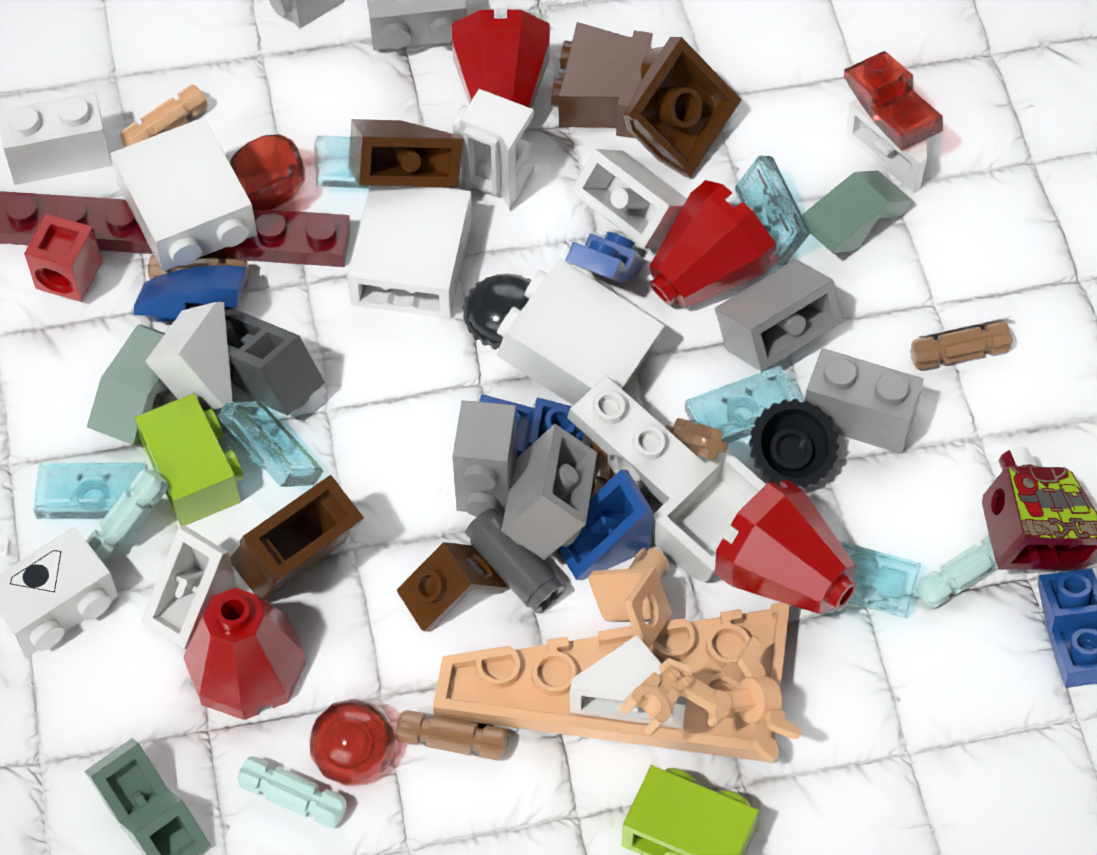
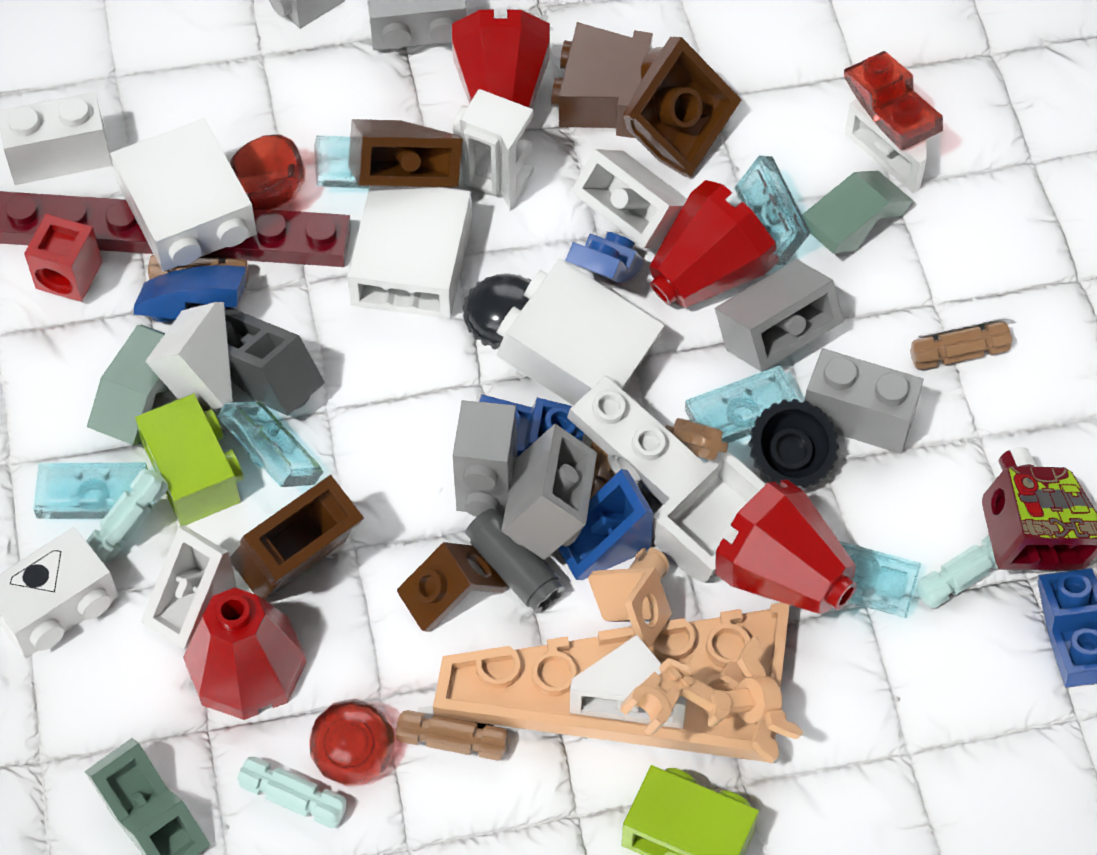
light nougat axle [120,84,208,147] -> none

